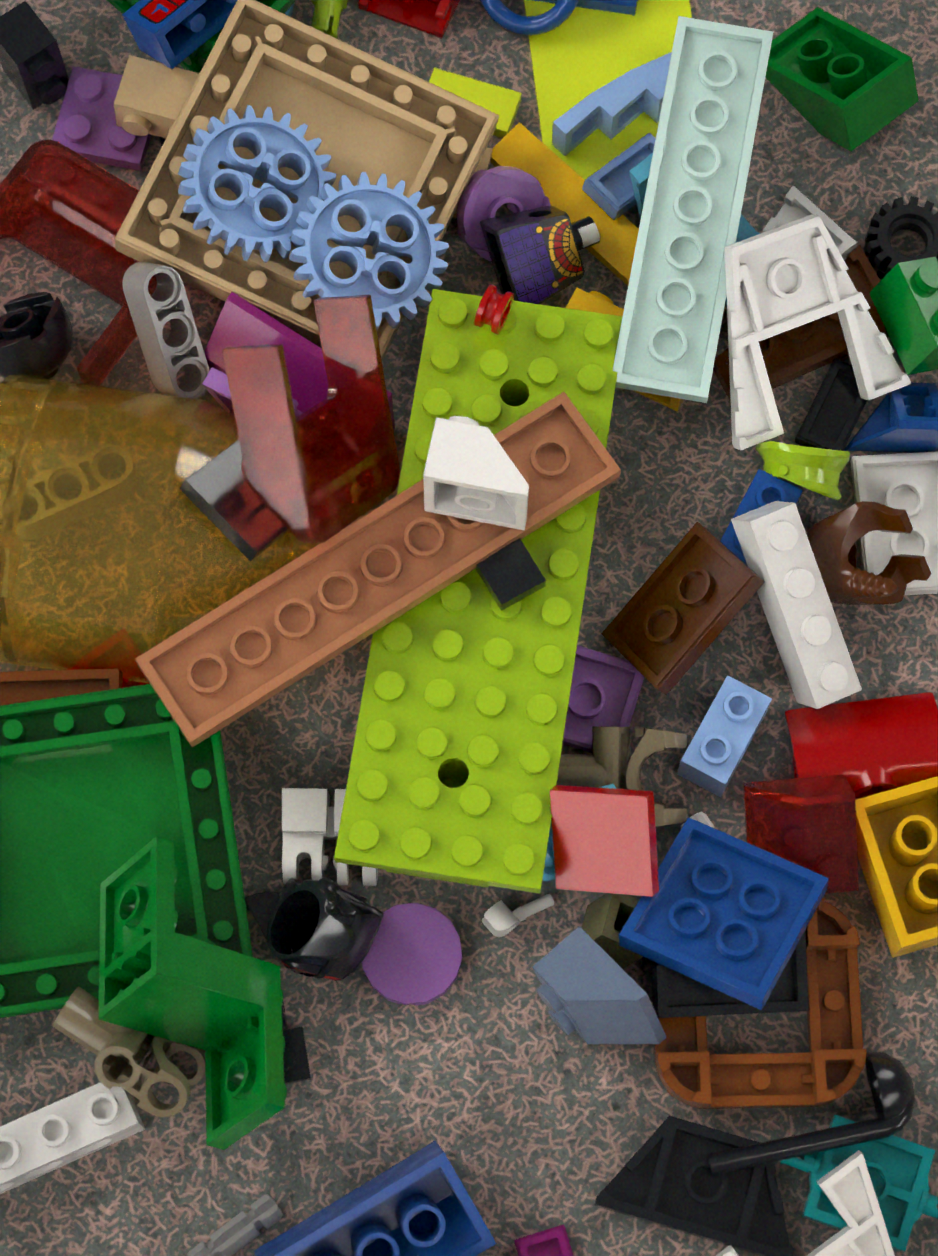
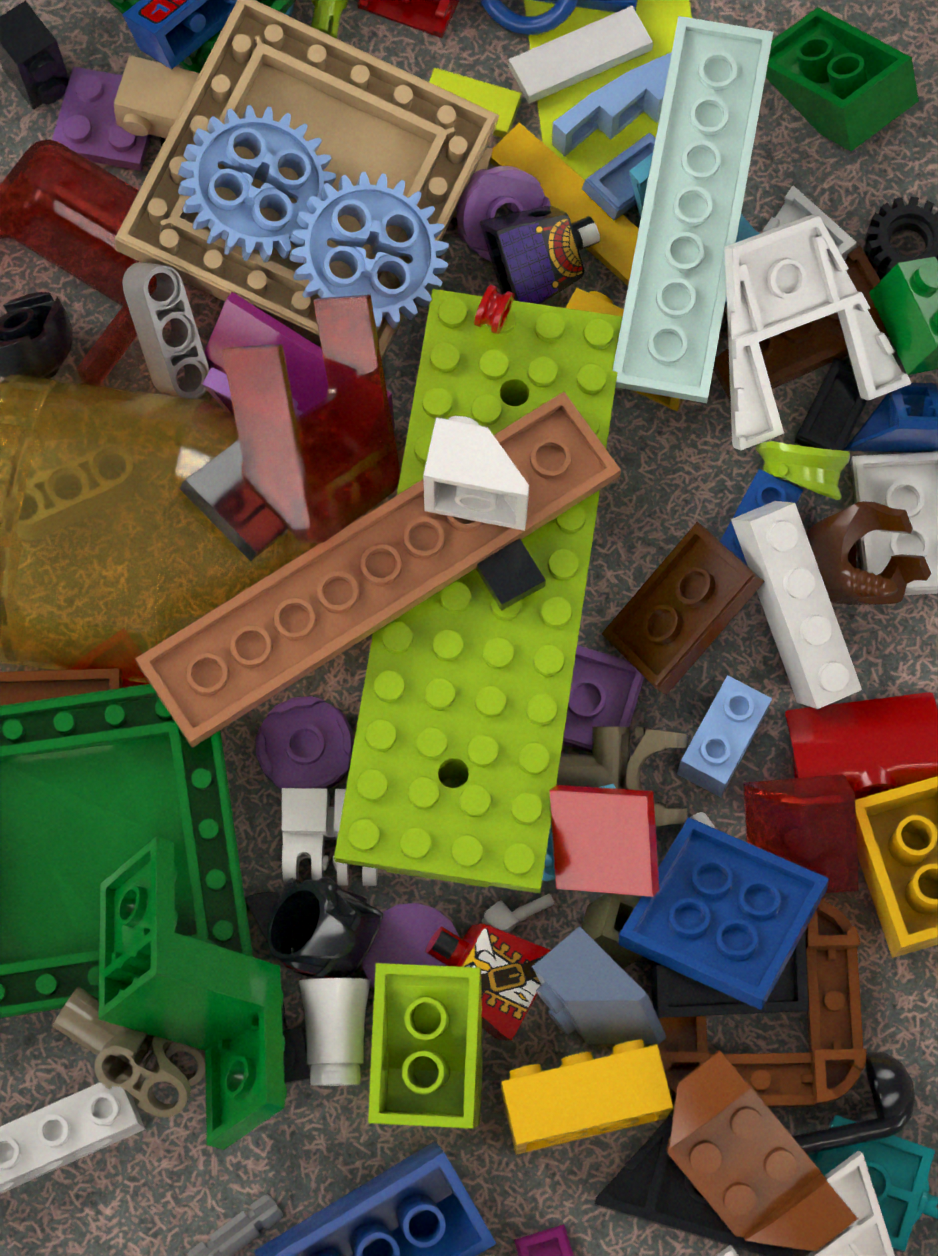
none -> medium lavender tile [256,696,354,789]
none -> white plant [299,978,371,1086]
none -> lime slope [368,963,482,1129]
none -> torso [425,924,551,1041]
none -> yellow brick [501,1040,673,1155]
none -> white tile [509,6,653,104]
none -> dark orange piece [666,1050,858,1251]

